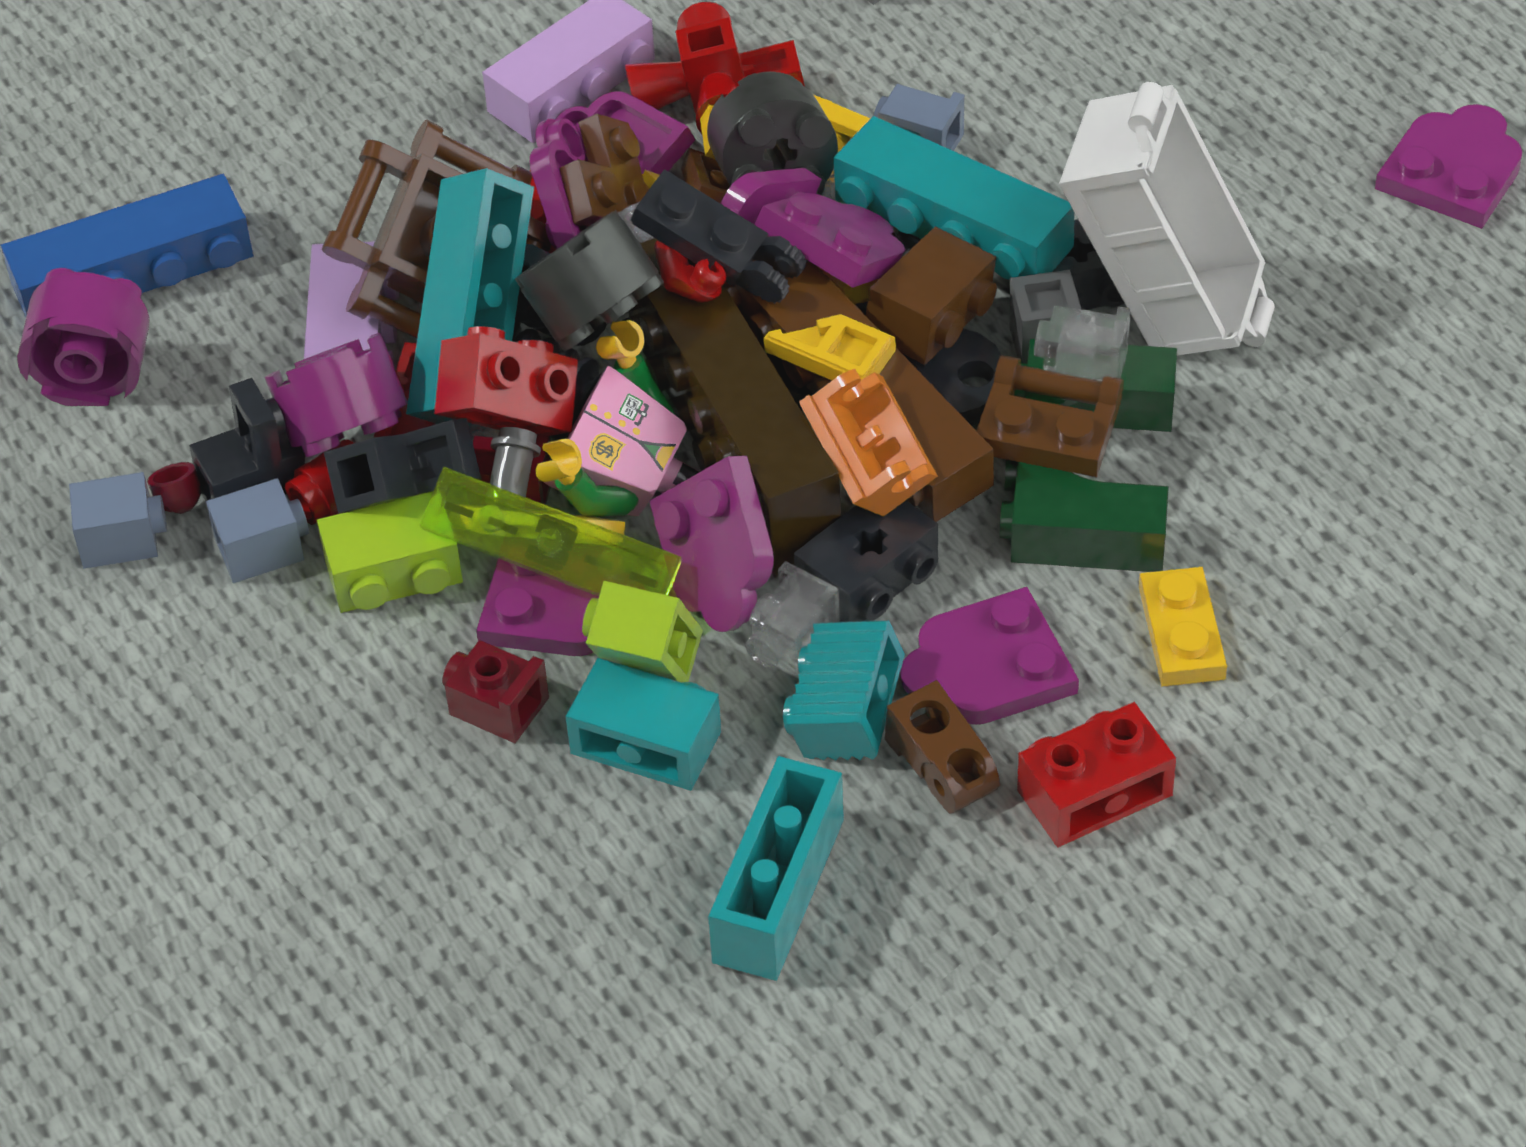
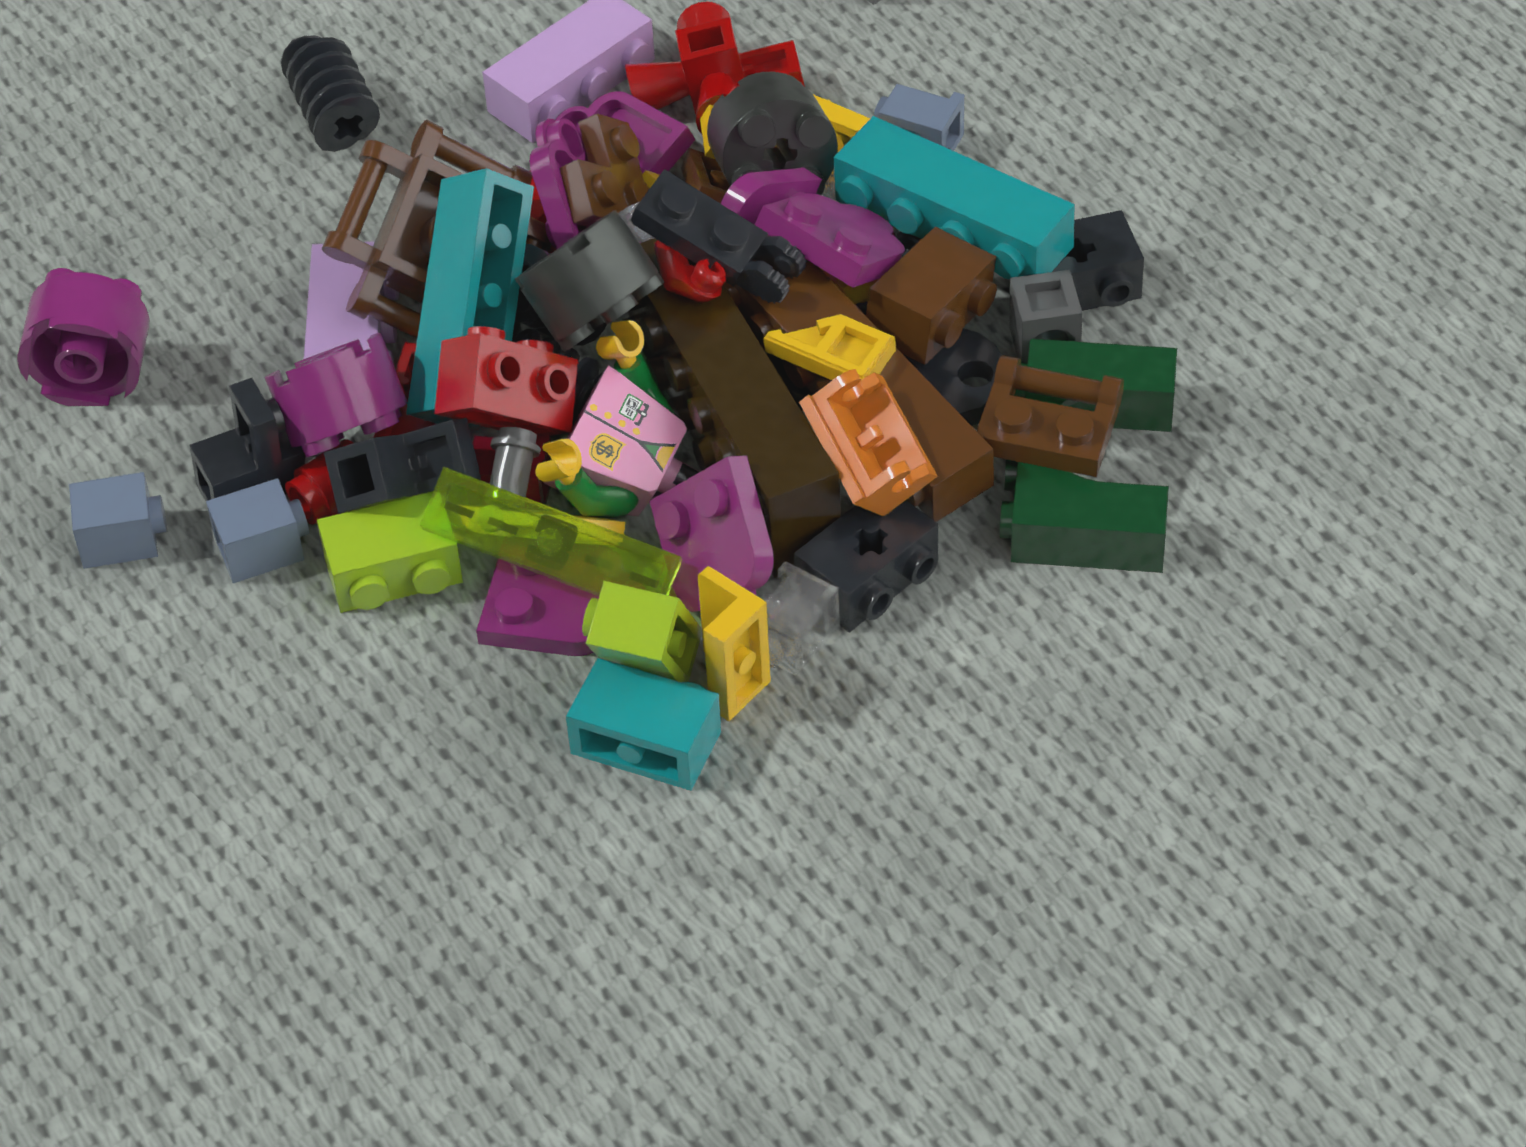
blue brick [0,173,254,317] -> none
dark red hinge [147,462,201,514] -> none
dark red brick [442,640,549,744] -> none
teal brick [708,756,844,981] -> none
teal brick [783,620,905,761] -> none
reddish brown leg [884,680,1000,814] -> none
magenta plate [900,587,1079,725] -> none
red brick [1017,702,1176,848] -> none
clear brick [1034,306,1130,381] -> none
white container [1059,82,1275,356] -> none
yellow plate [1139,567,1227,687] -> none
magenta plate [1375,104,1522,229] -> none
none -> black piece [280,35,380,152]
none -> yellow panel [698,566,771,721]

